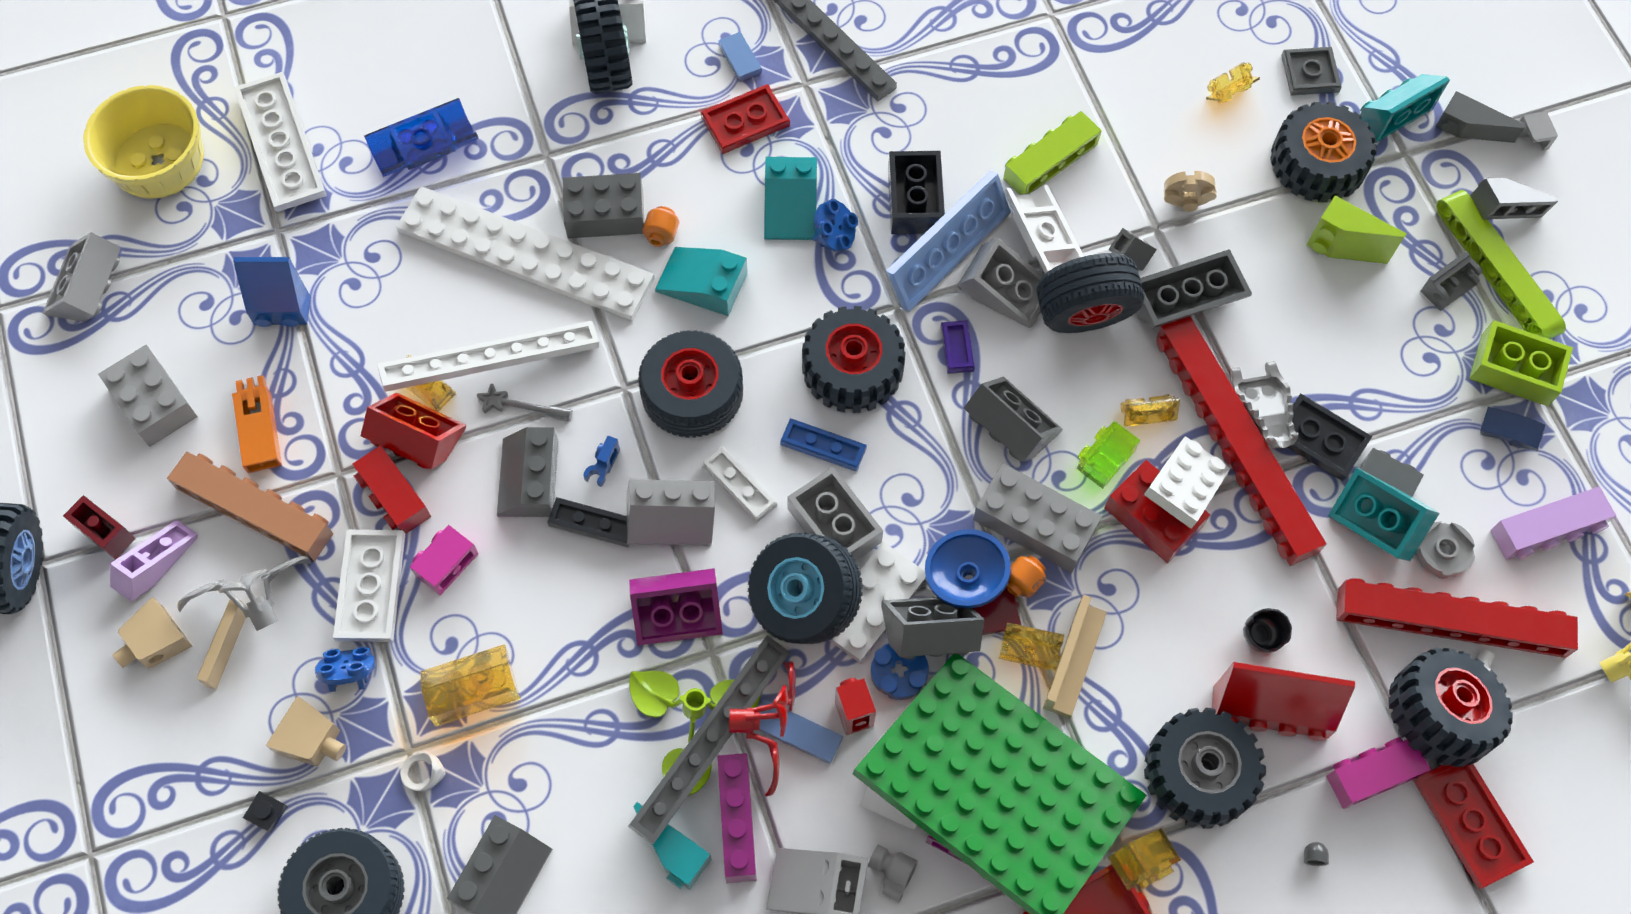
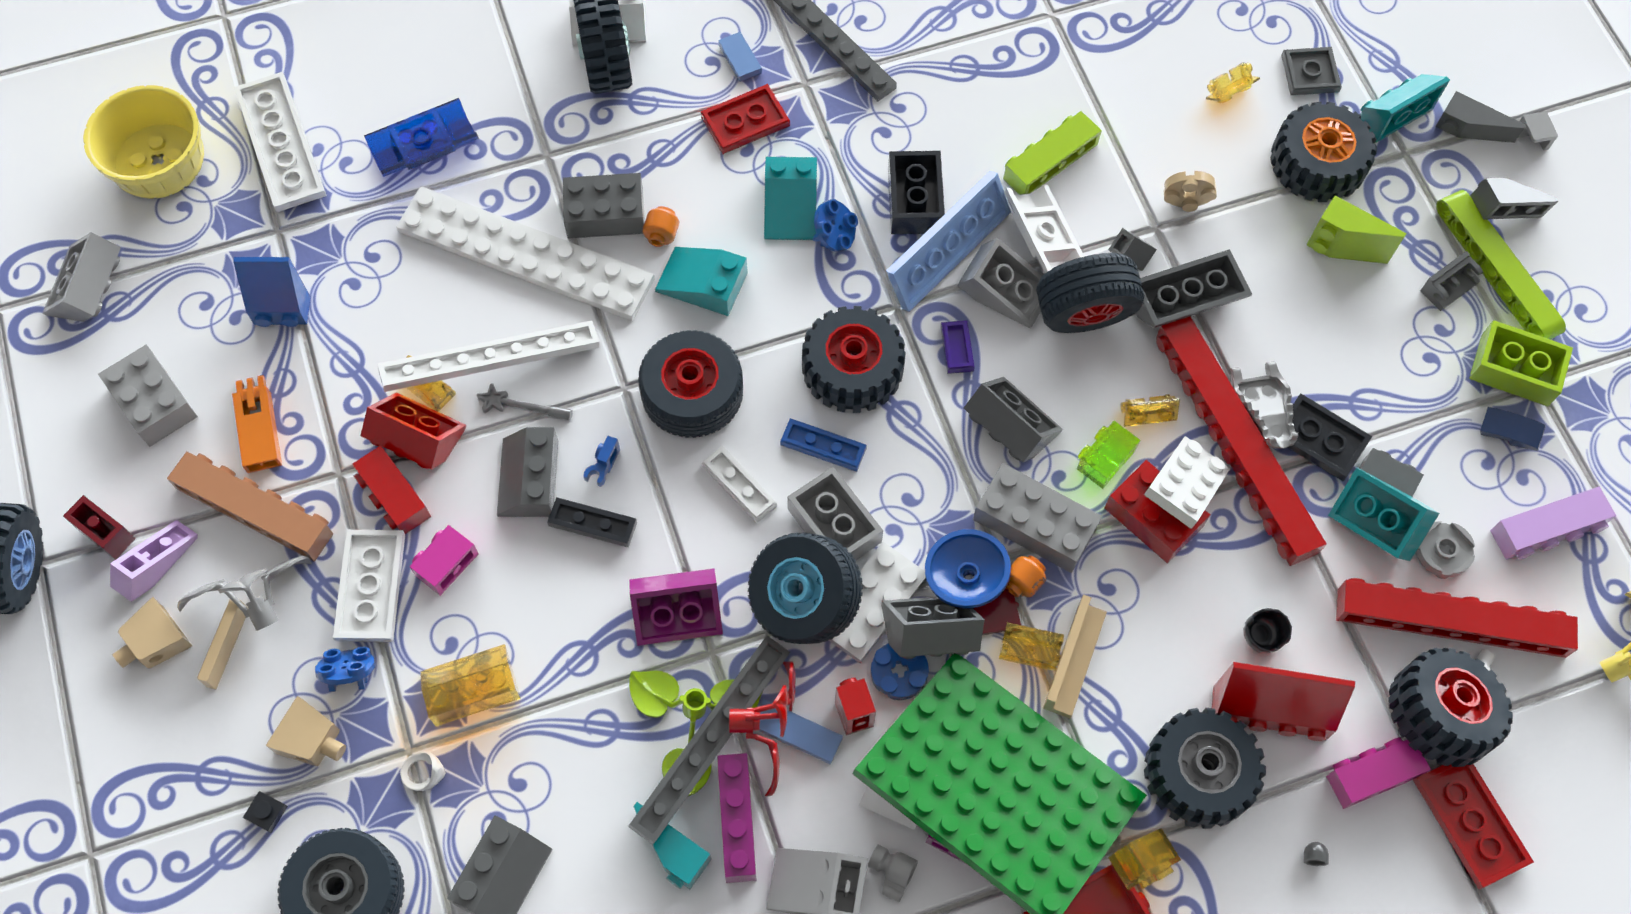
light grey slope [627,479,715,546] -> none

